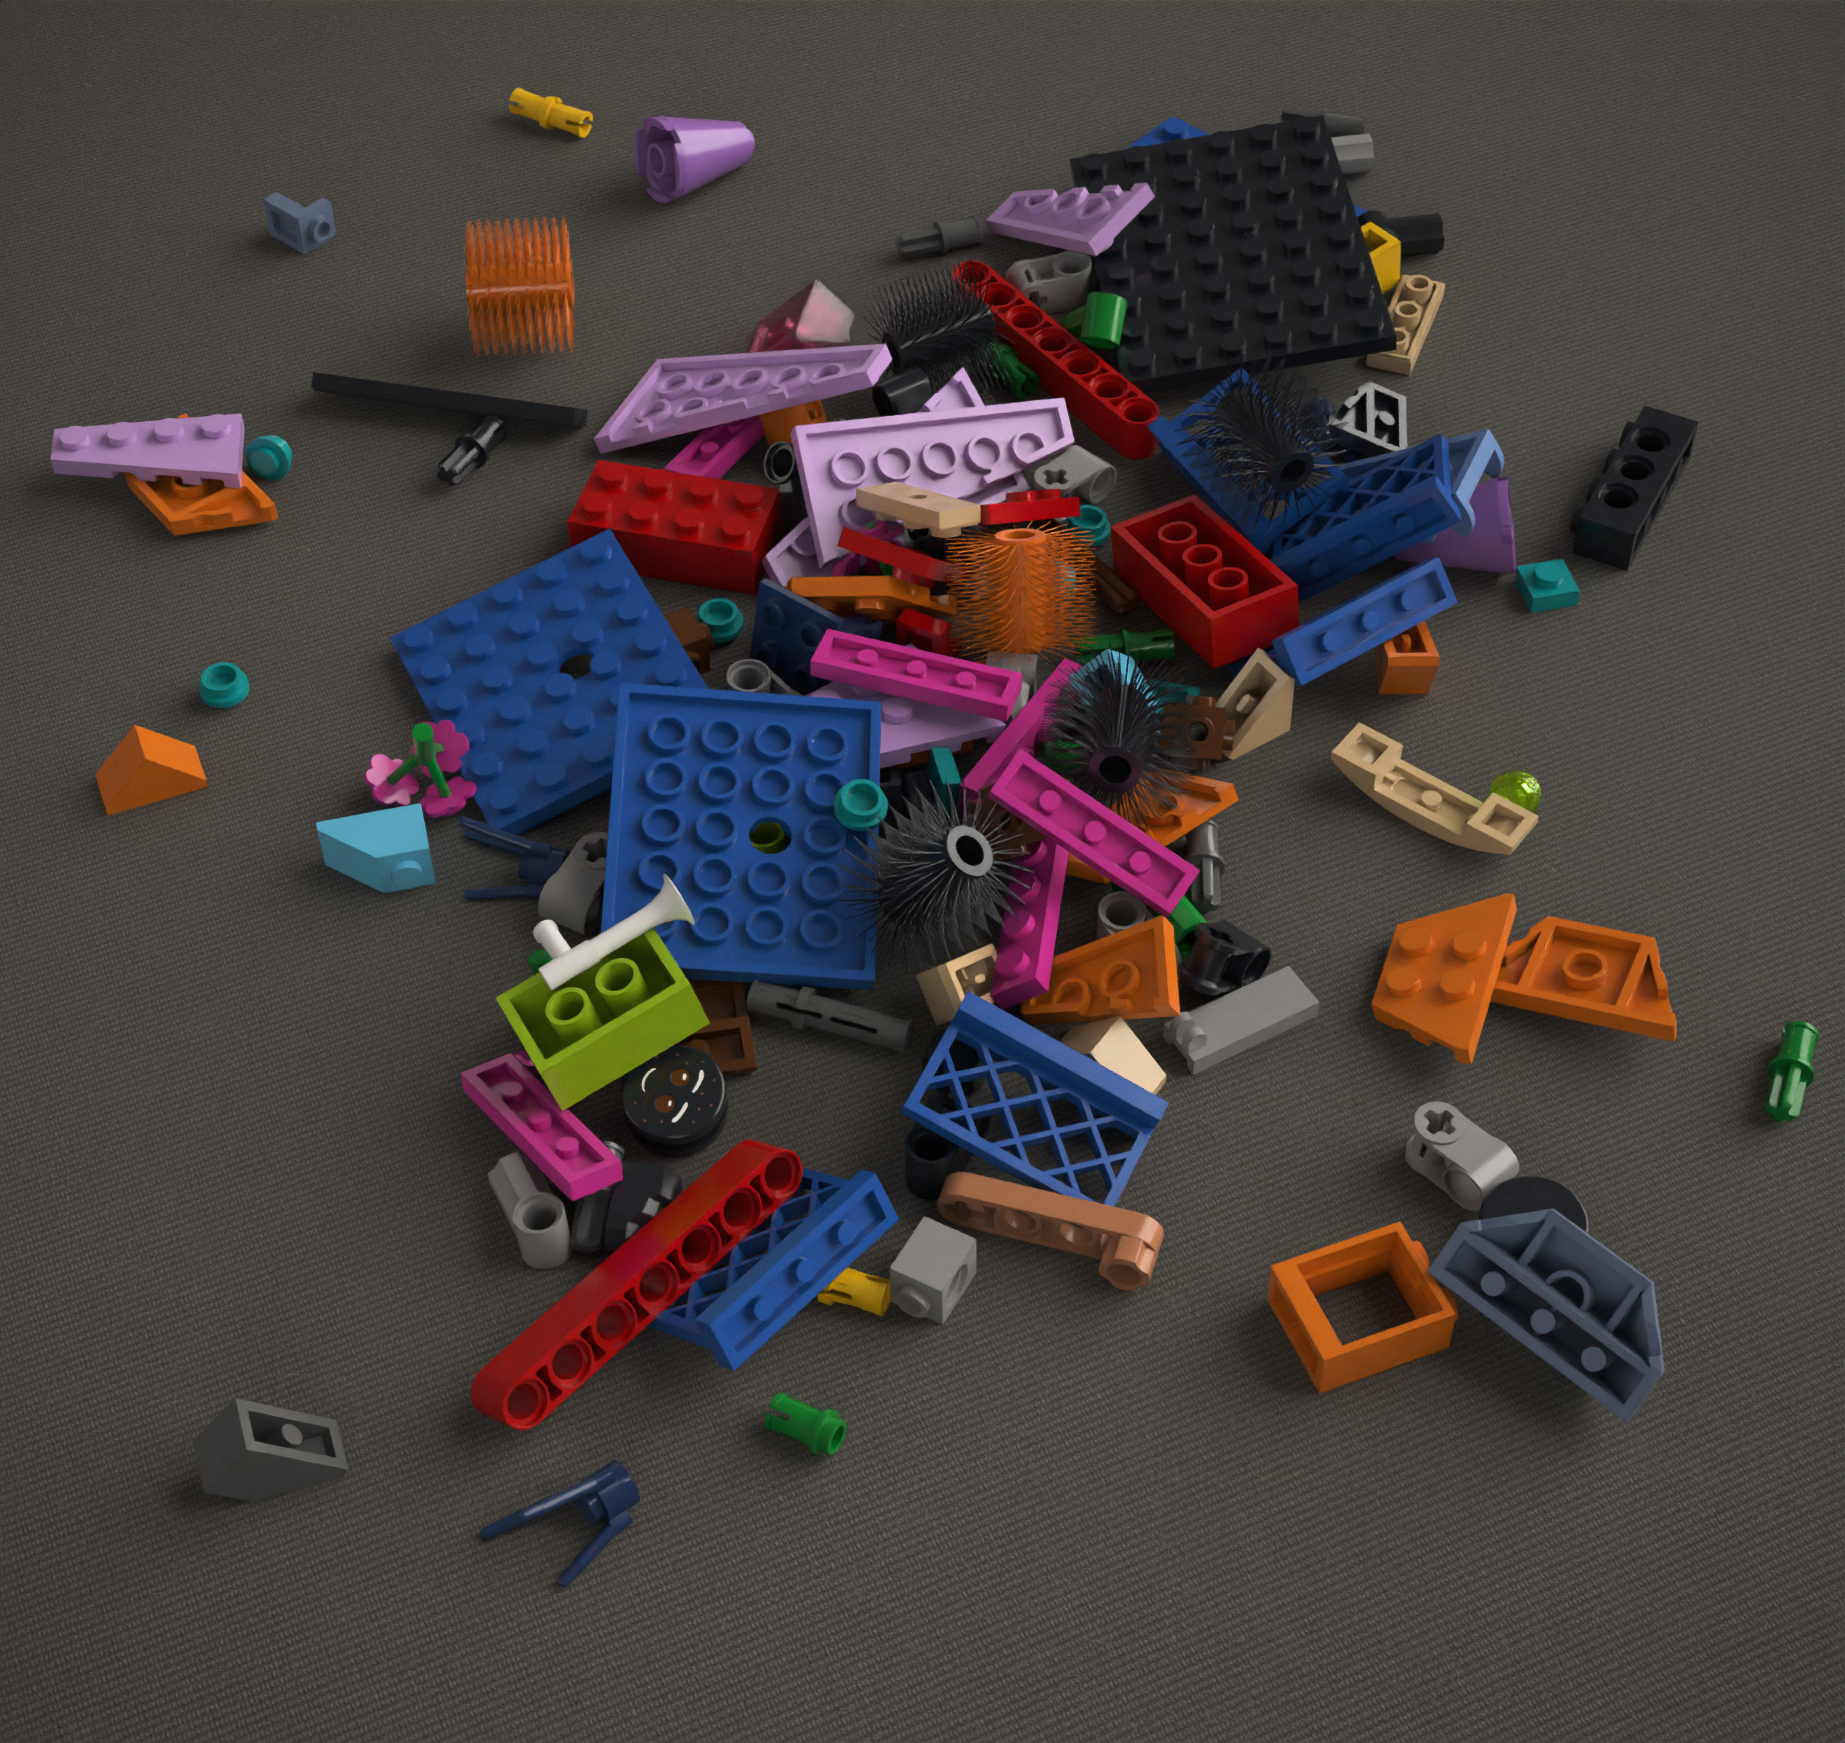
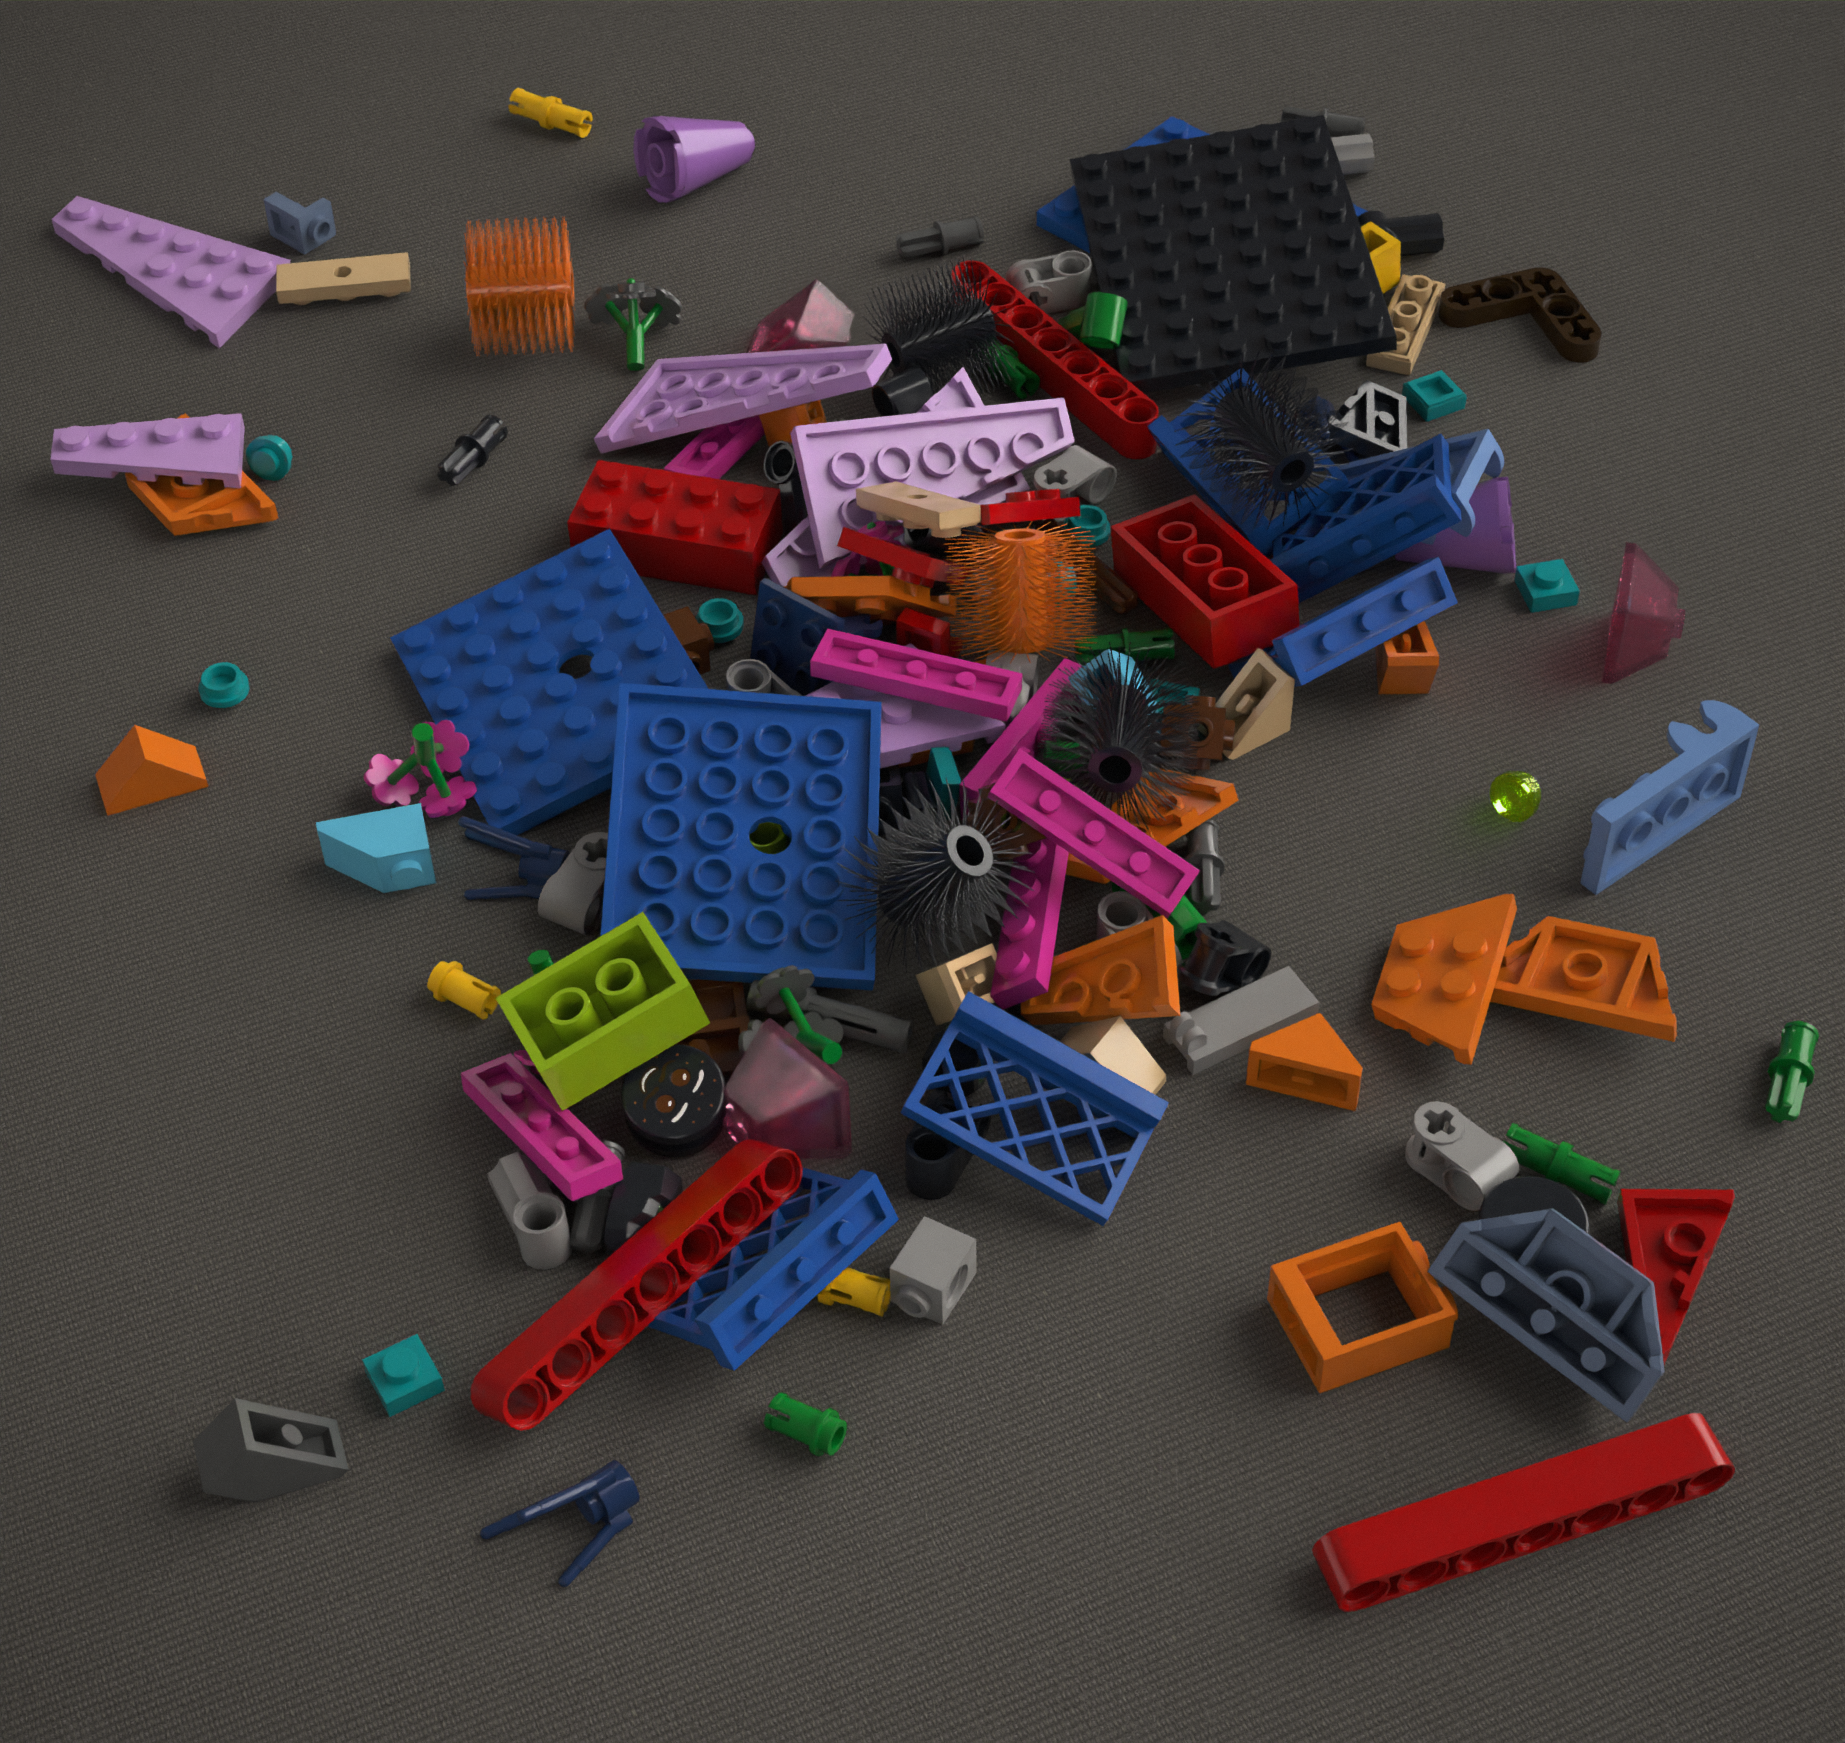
black tile [311,372,588,428] -> none
white piece [533,874,695,991] -> none
teal plate [834,779,888,831] -> none
nougat beam [937,1172,1164,1291] -> none
lavender wing [986,183,1155,256] -> none
tan slope [1330,722,1539,855] -> none
black brick [1570,406,1699,571] -> none
none -> lavender wing [52,196,290,348]
none -> tan tile [276,252,411,305]
none -> teal plate [362,1334,445,1417]
none -> yellow pin [427,961,501,1020]
none -> dark grey plant [584,278,682,371]
none -> clear pink slope [723,1018,852,1159]
none -> dark grey plant [738,965,843,1085]
none -> orange slope [1246,1013,1363,1111]
none -> red beam [1312,1413,1735,1612]
none -> teal tile [1402,370,1467,422]
none -> dark brown beam [1438,267,1602,363]
none -> green pin [1503,1122,1621,1205]
none -> medium blue hinge [1580,700,1759,895]
none -> clear pink slope [1602,542,1686,684]
none -> red wing [1617,1189,1735,1366]

